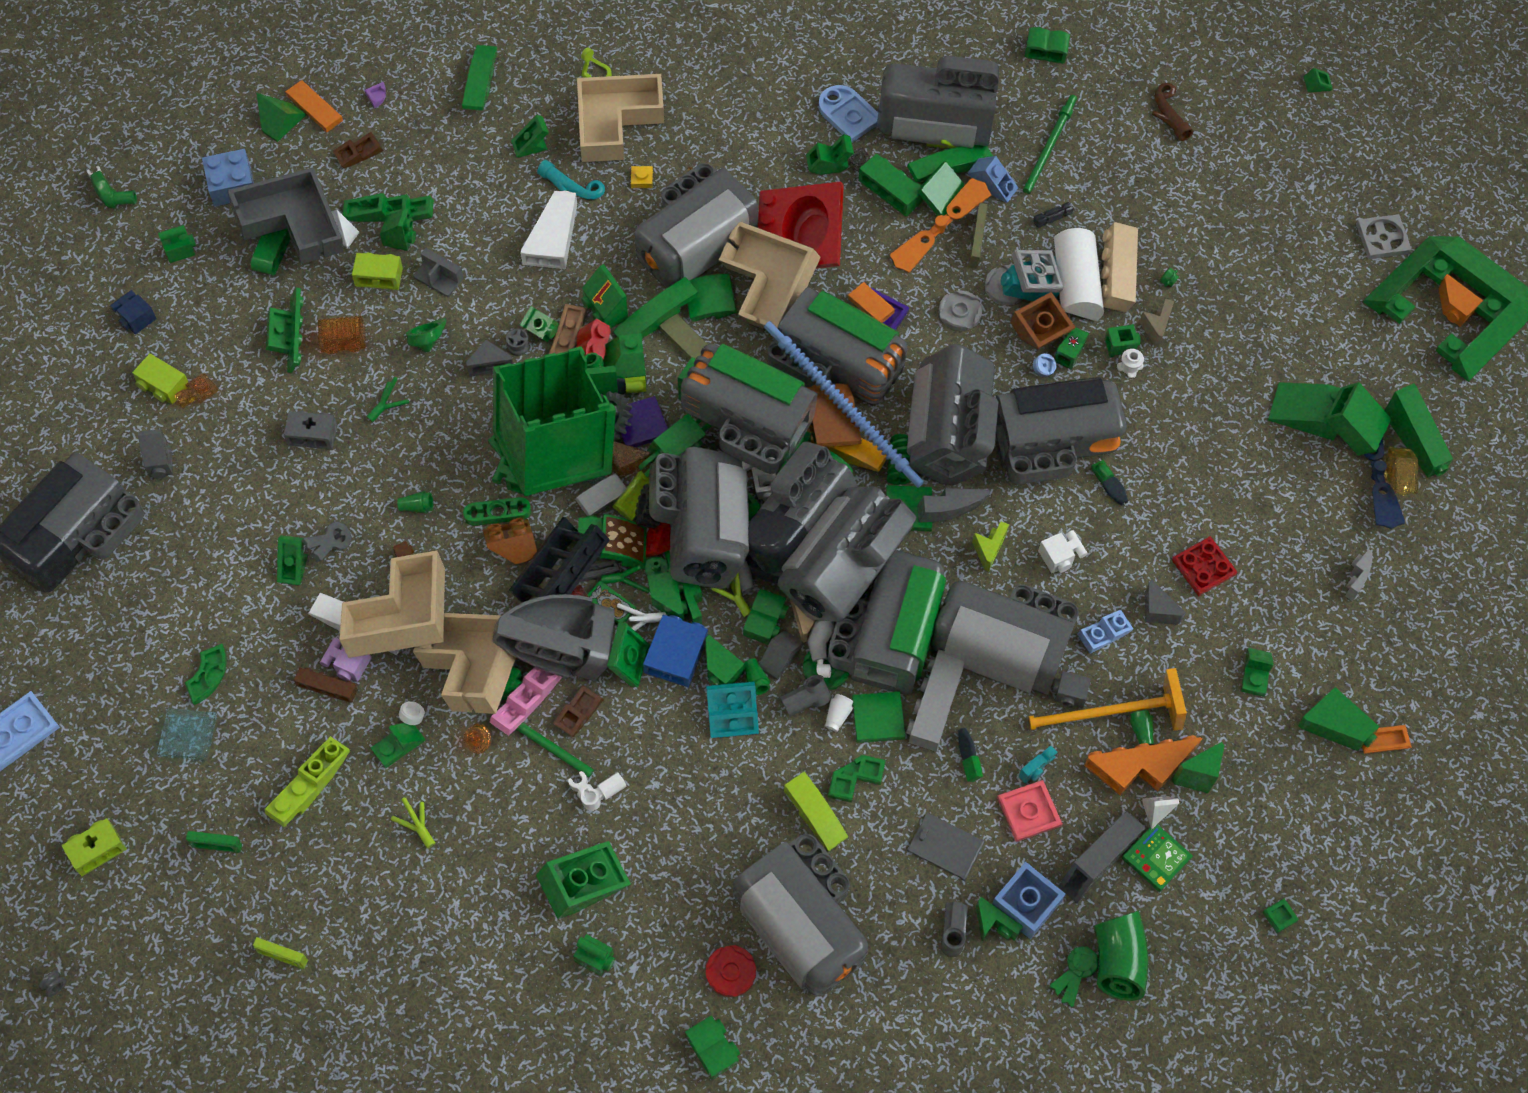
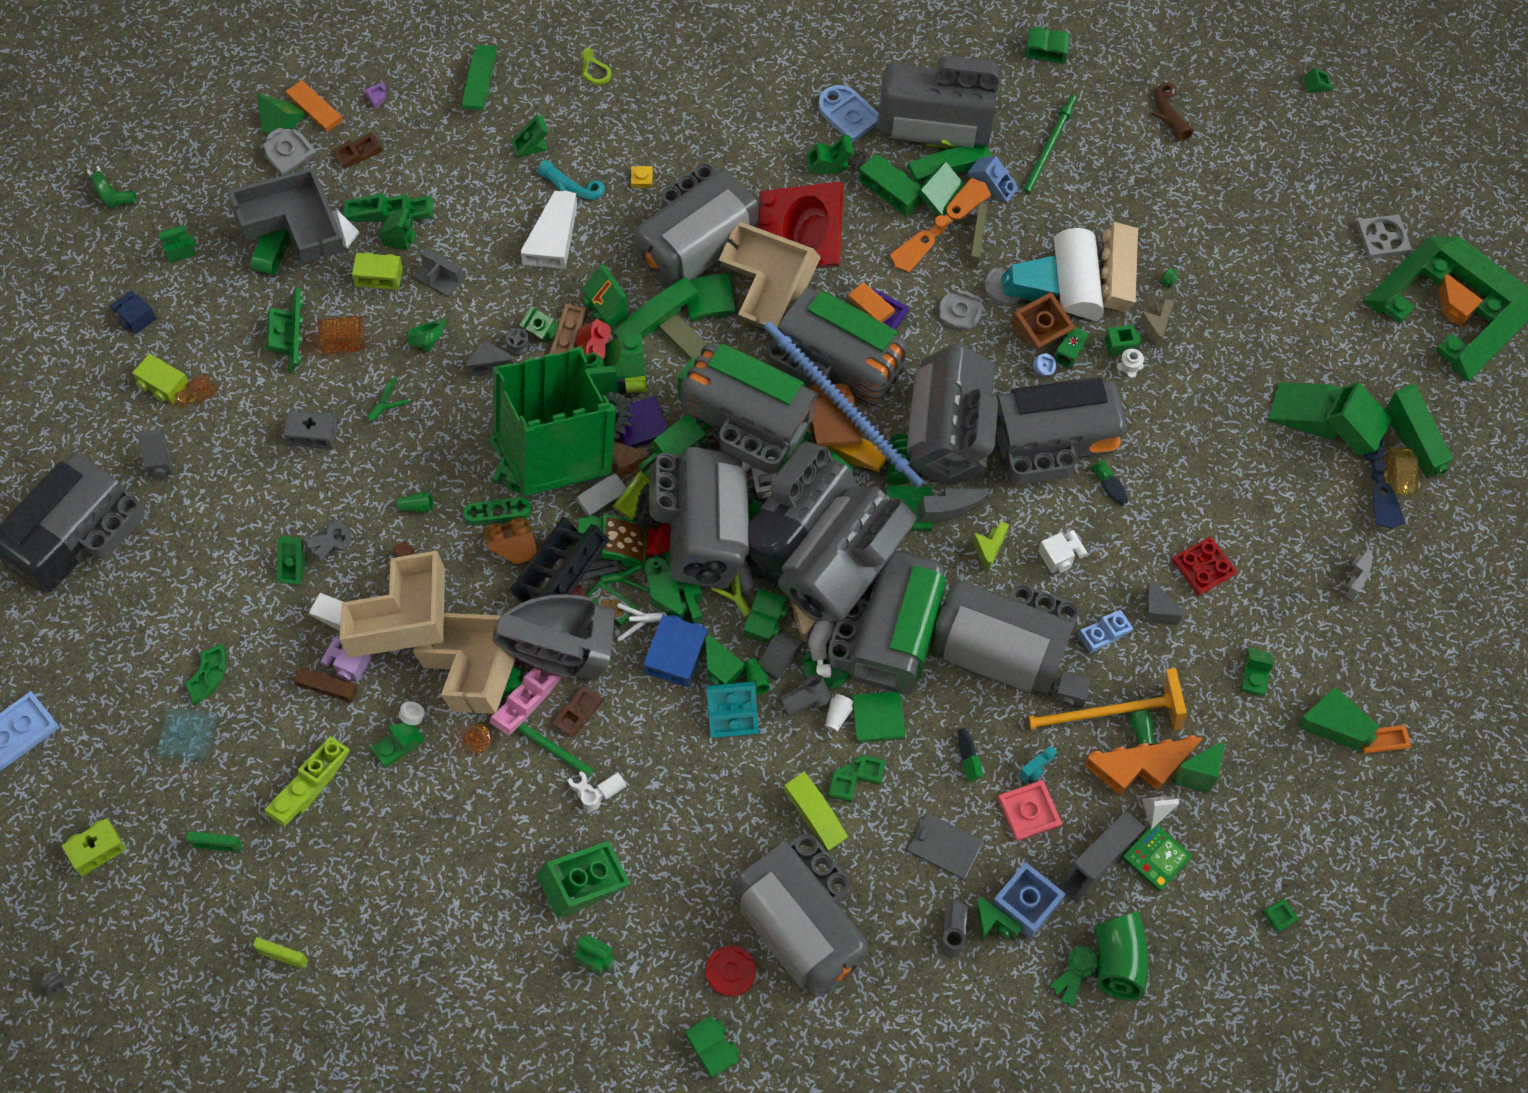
medium blue brick [202,149,254,206] -> none
lime plant [391,797,436,849] -> none
tan piece [577,74,664,162] -> none
green tile [607,623,650,687] -> none
light grey brick [906,650,965,752] -> none
light grey piece [1011,250,1064,292] -> none
black axle [1033,202,1074,228] -> none
none -> light grey tile [264,128,317,176]

